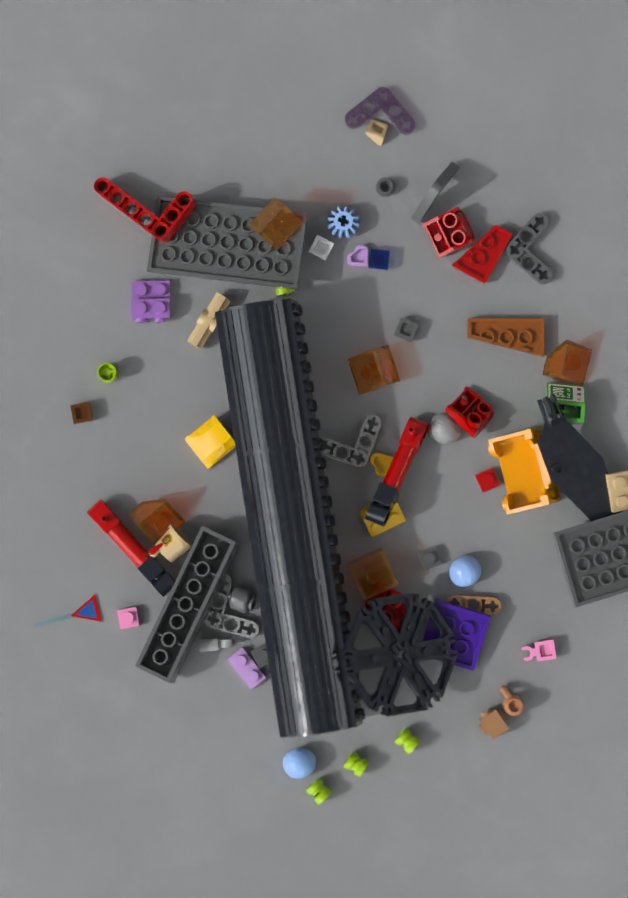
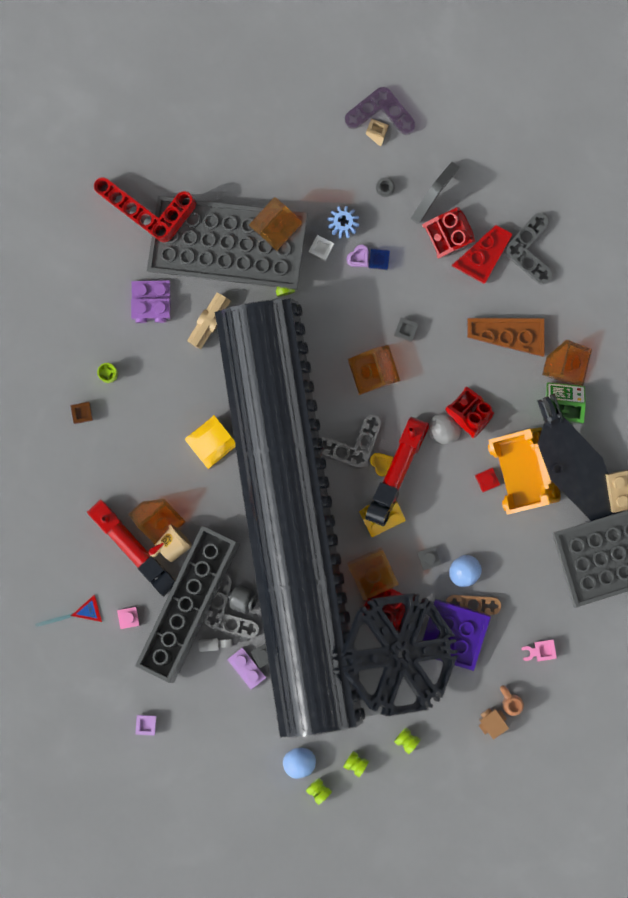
none -> lavender plate [135,715,156,736]

